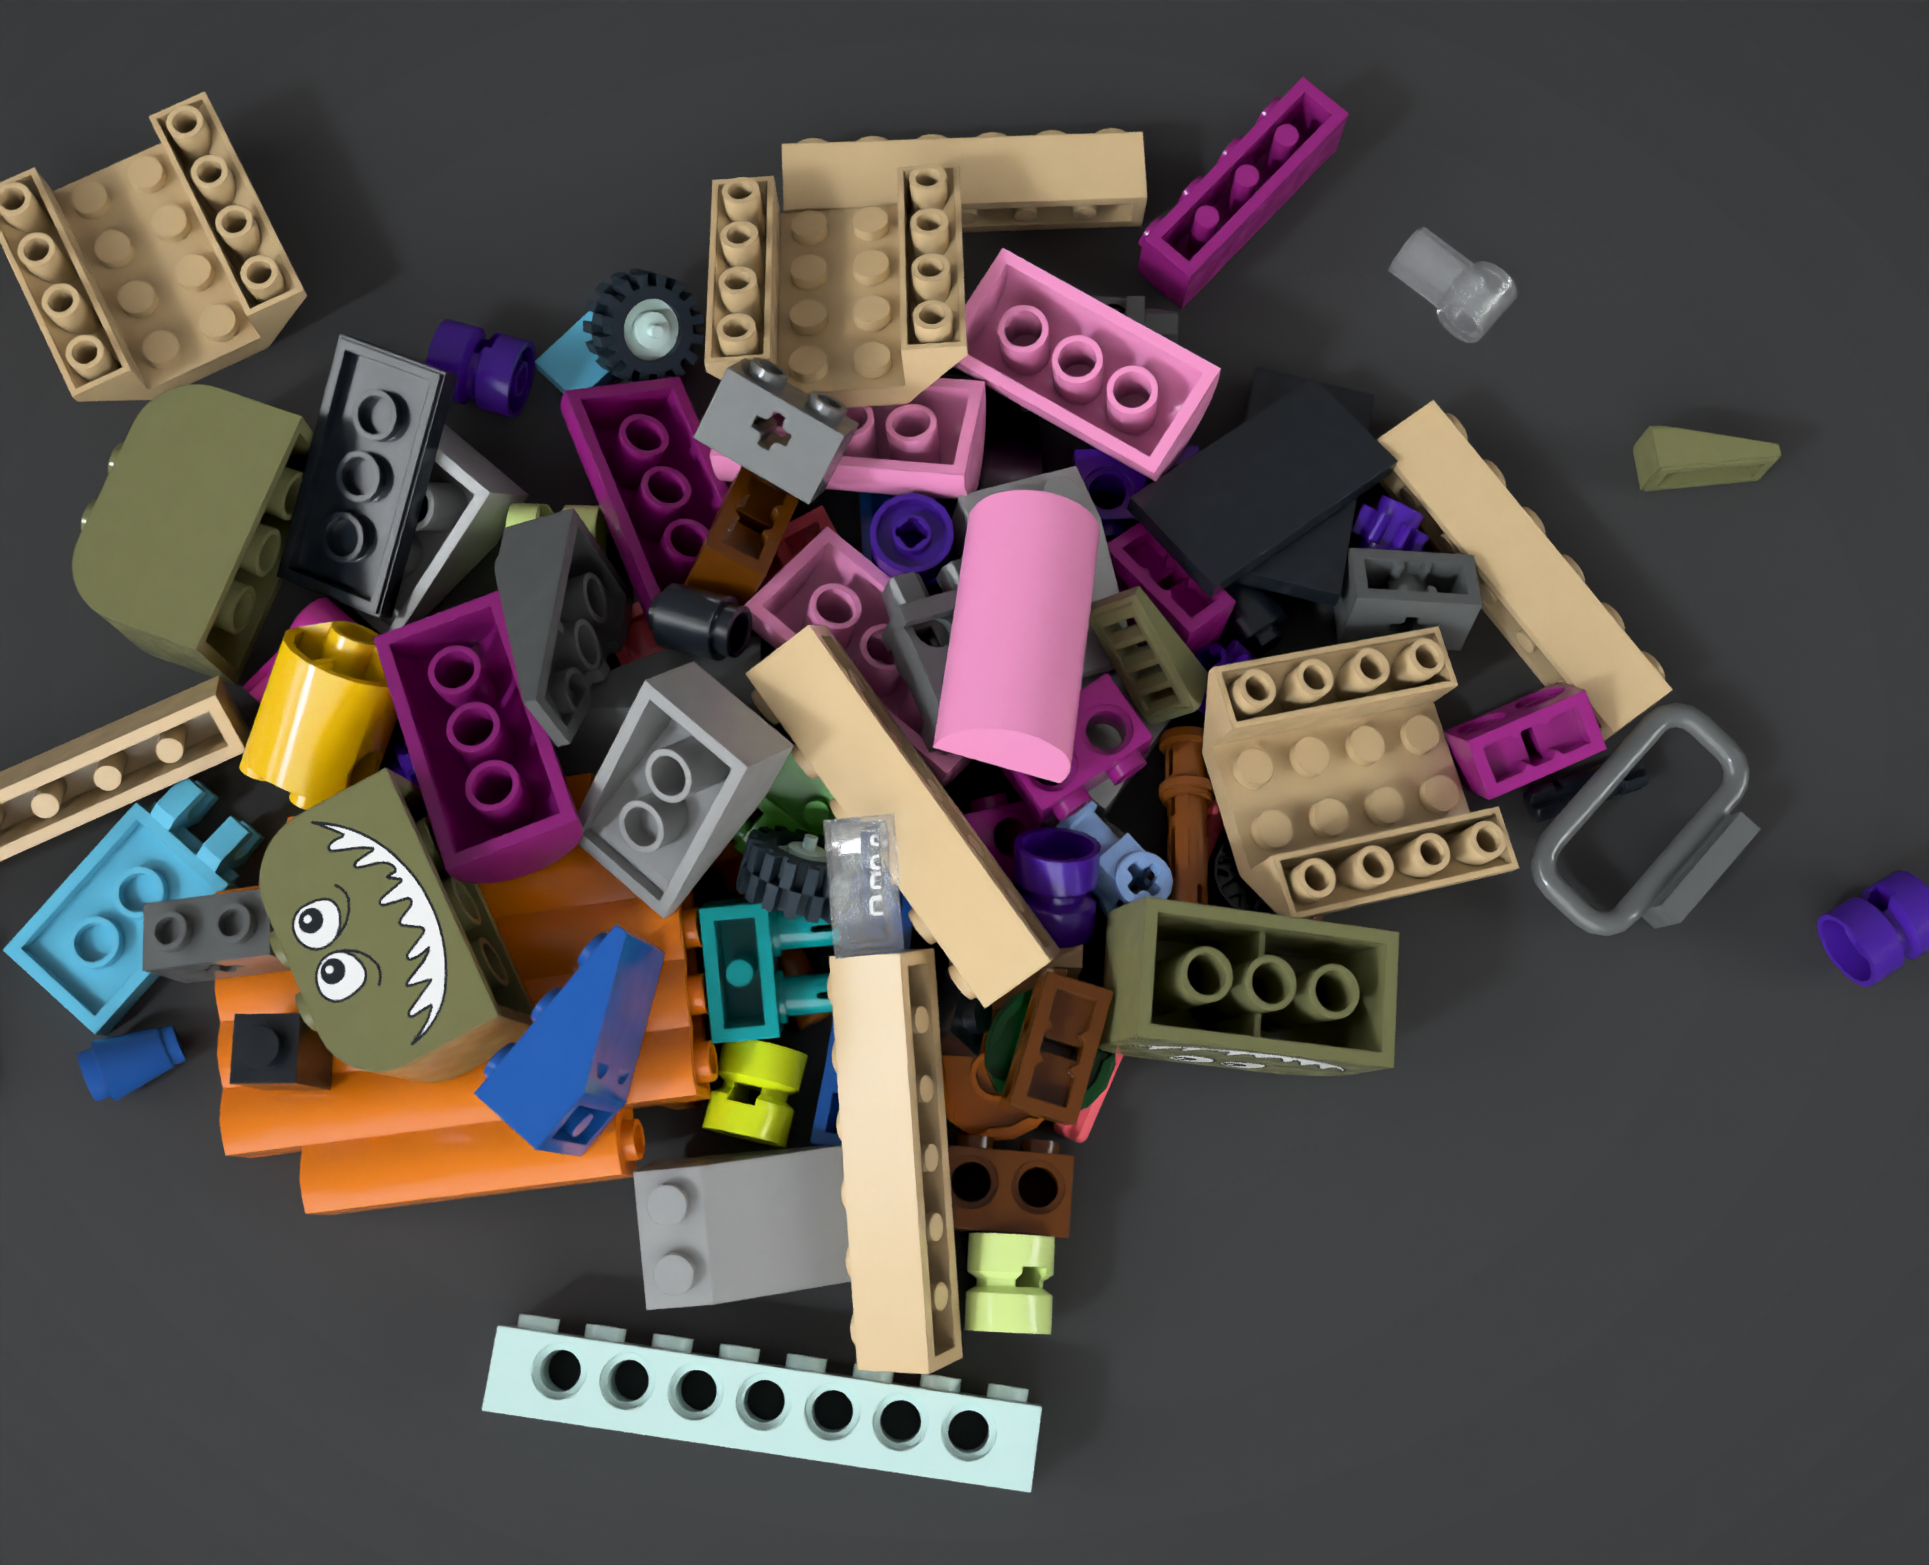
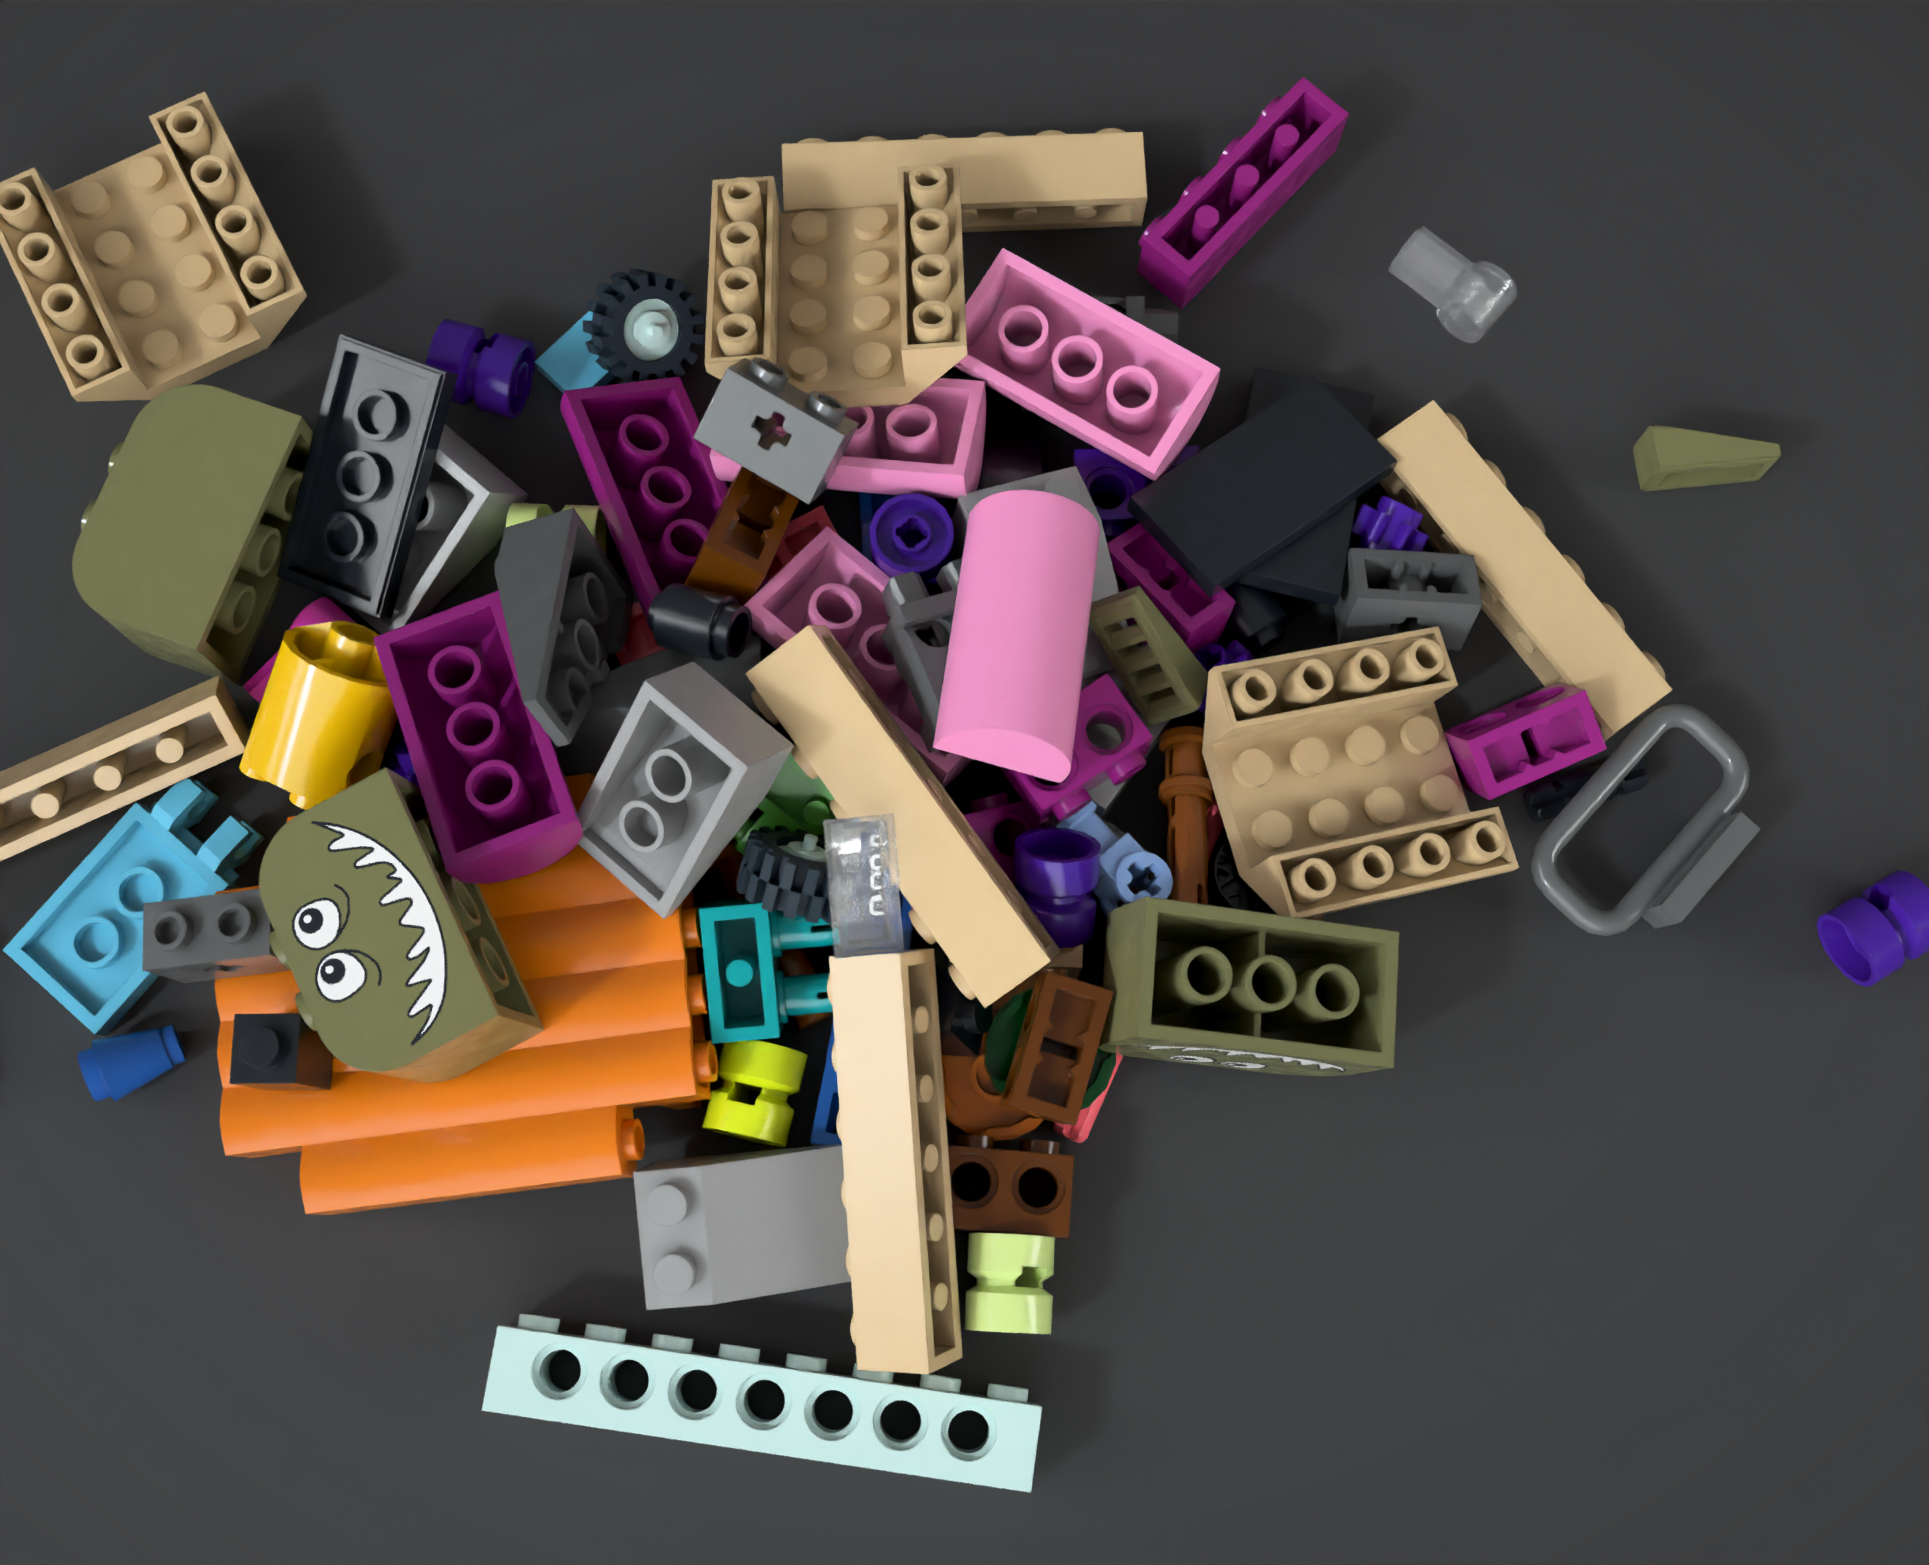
blue slope [474,925,665,1157] -> none

